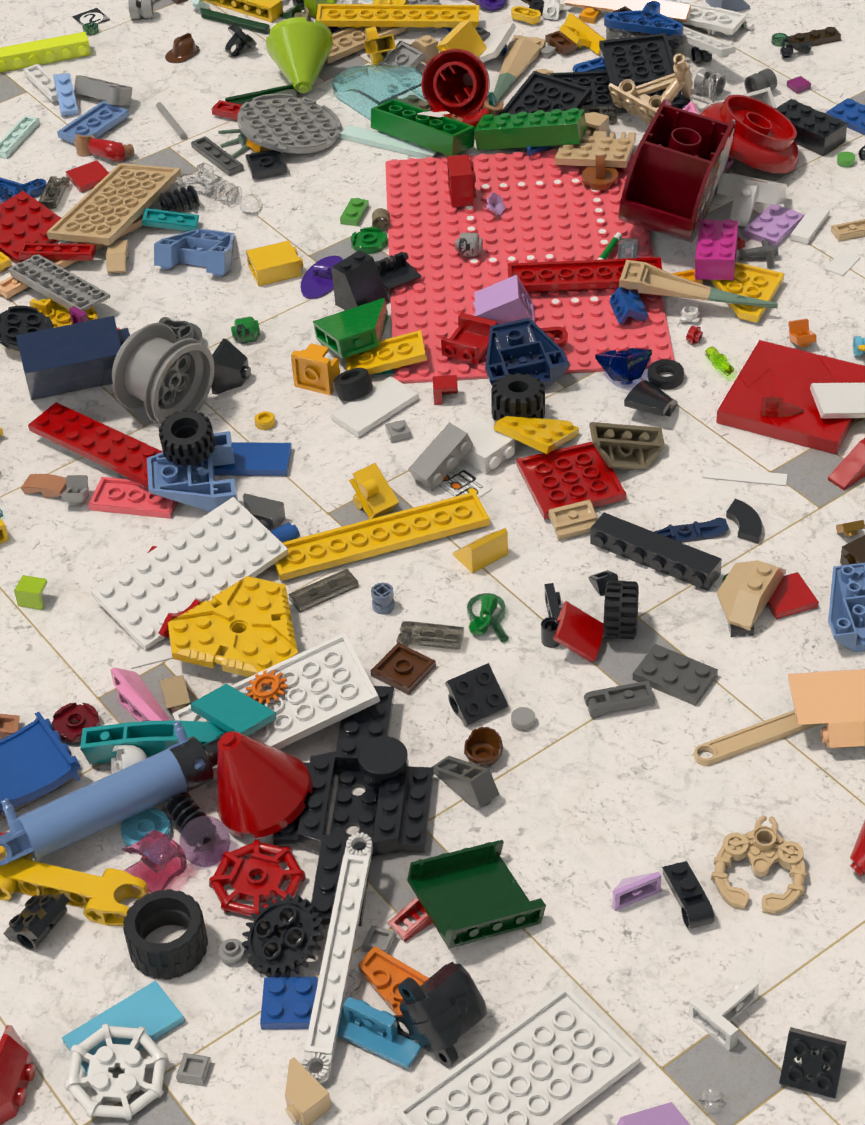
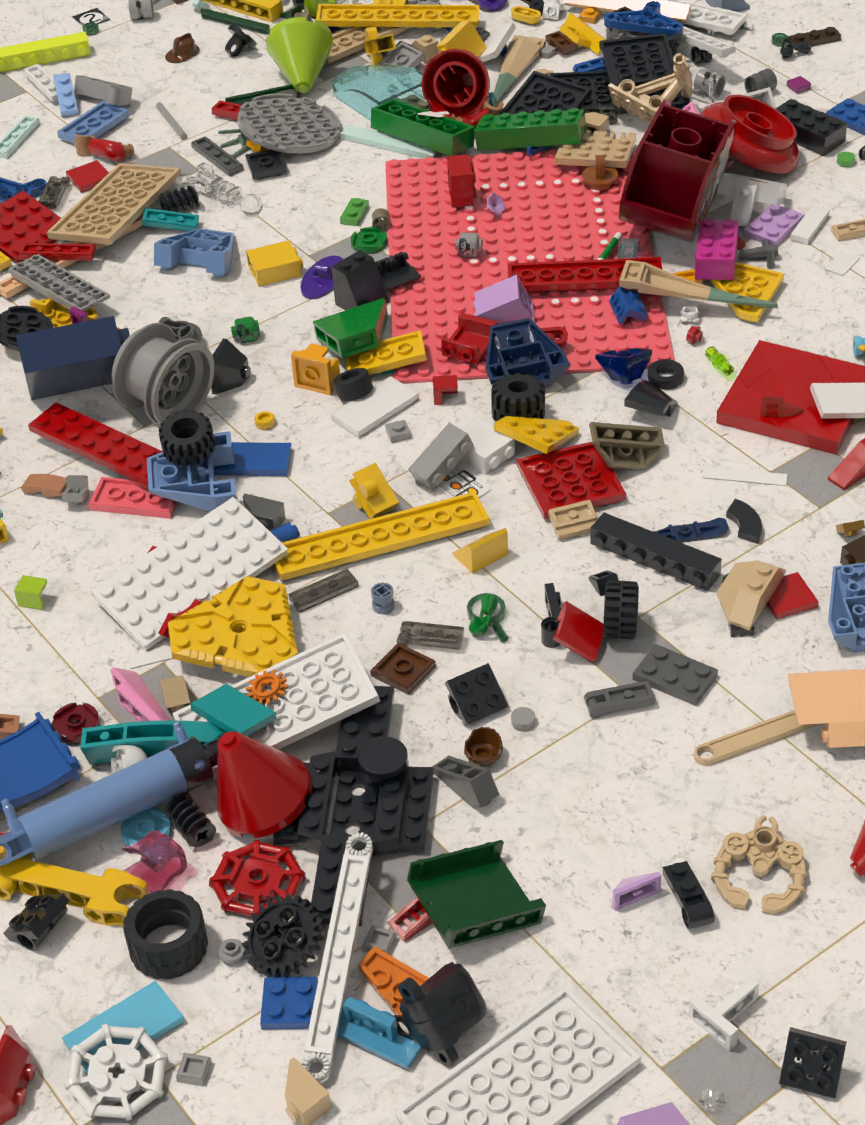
tan slope [106,240,129,274] -> none
clear purple dish [179,816,230,867] -> none
orange bracket [788,318,817,347] -> none

